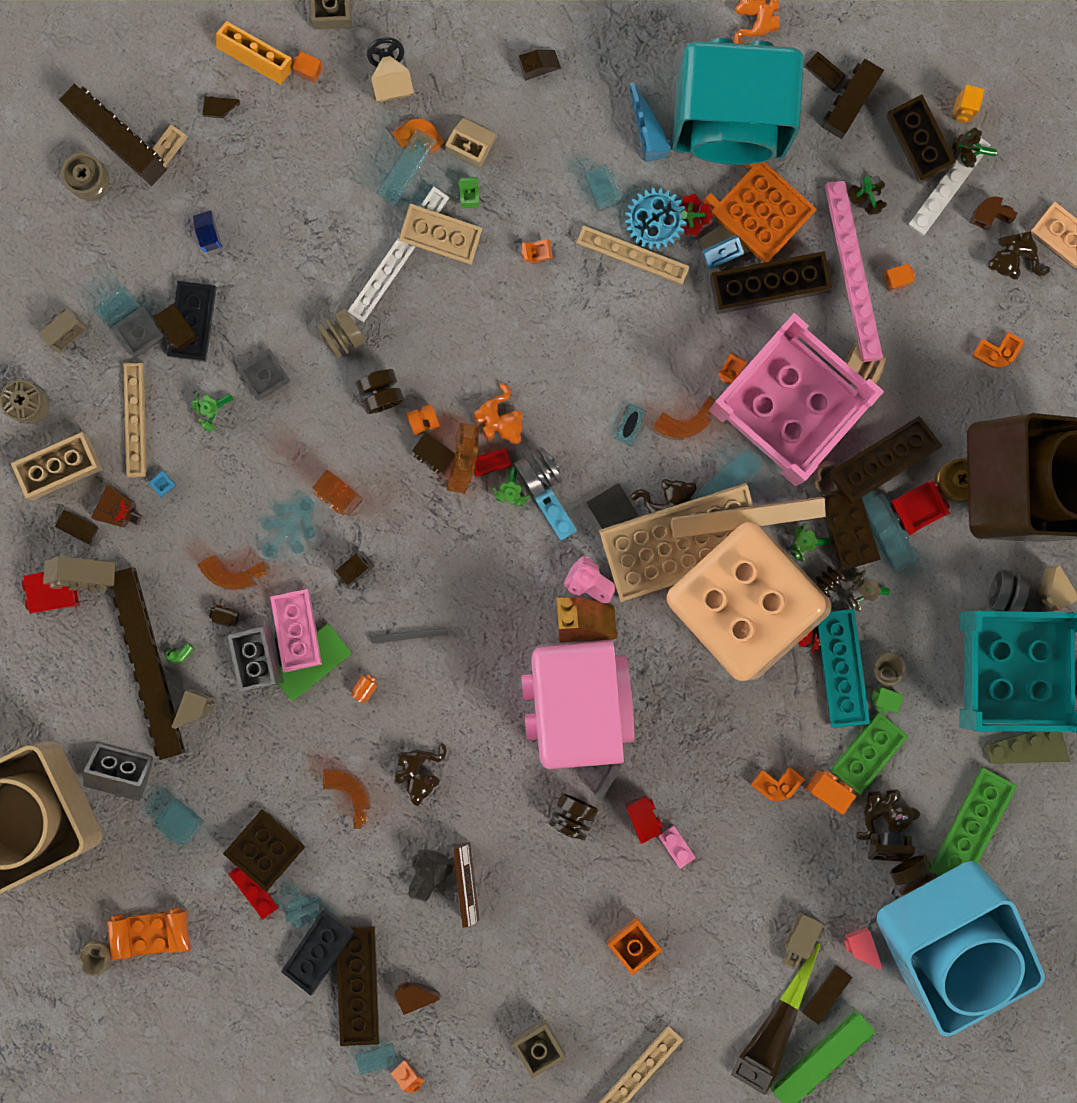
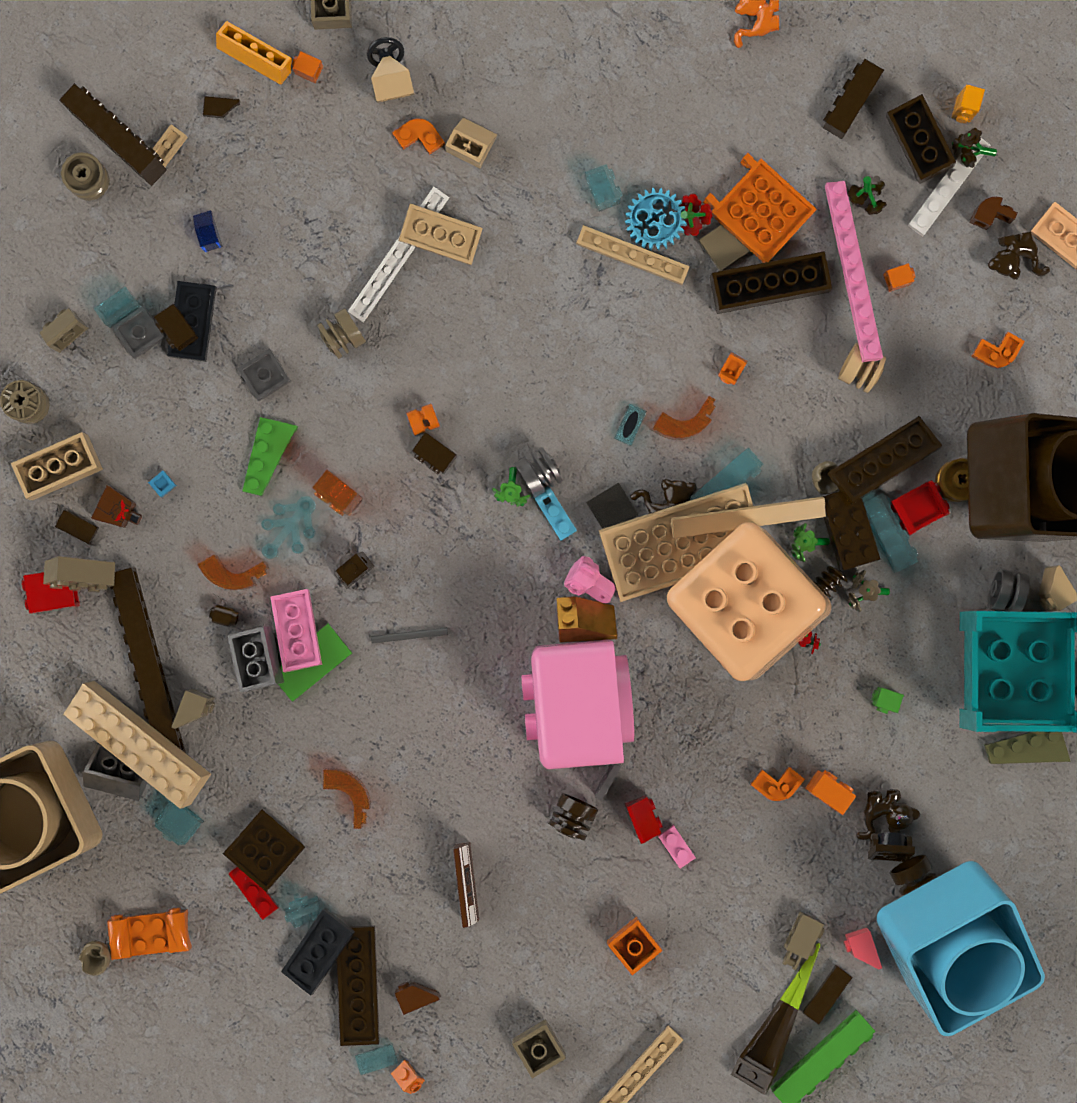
tan tile [123,362,147,478] -> none
bright green arm [165,643,194,663] -> none
bright green plant [191,393,233,432] -> none
orange brick [351,674,378,703] -> none
dark brown wheel [355,369,404,414] -> none
clear light blue brick [376,129,437,206] -> none
dark brown animal [394,744,447,806] -> none
clear smoke piece [408,849,453,902] -> none
clear orange arch [447,423,479,494] -> none
bright green bracket [459,177,480,209] -> none
red plate [470,448,512,477] -> none
orange animal [473,382,523,444] -> none
dark brown slope [519,49,561,81] -> none
orange bracket [521,239,553,264] -> none
dark azure wedge [629,83,671,162] -> none
teal piece [672,38,804,165] -> none
dark azure plate [702,235,744,270] -> none
bright pink piece [709,313,884,486] -> none
dark brown tile [805,51,846,91] -> none
teal plate [817,609,870,728] -> none
bright green tile [829,711,909,795] -> none
dark tan hair [874,652,906,686] -> none
bright green plate [930,767,1017,876] -> none
none -> tan brick [63,681,211,809]
none -> bright green wing [242,417,298,496]

